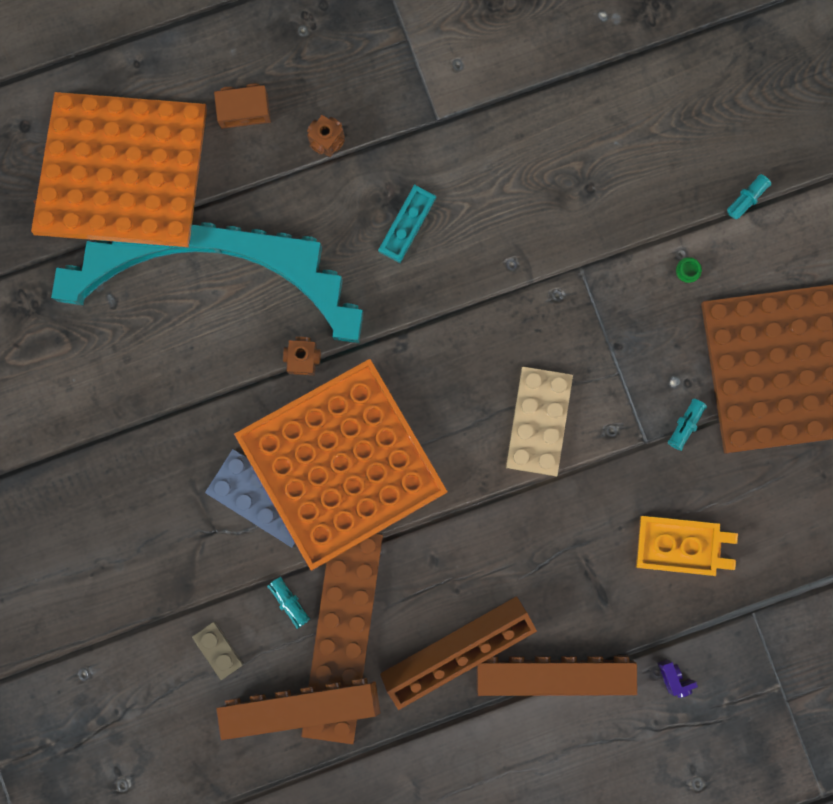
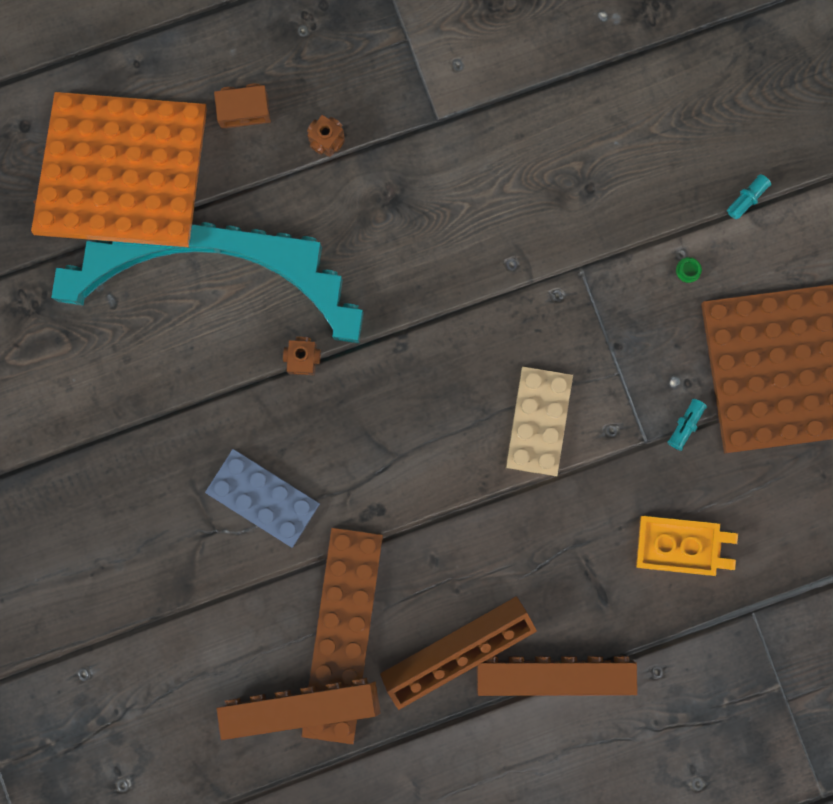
dark tan plate [192,621,244,680] -> none
orange plate [234,359,448,571] -> none
teal pin [267,577,311,629] -> none
teal tile [378,184,437,264] -> none
dark purple bracket [657,659,698,698] -> none

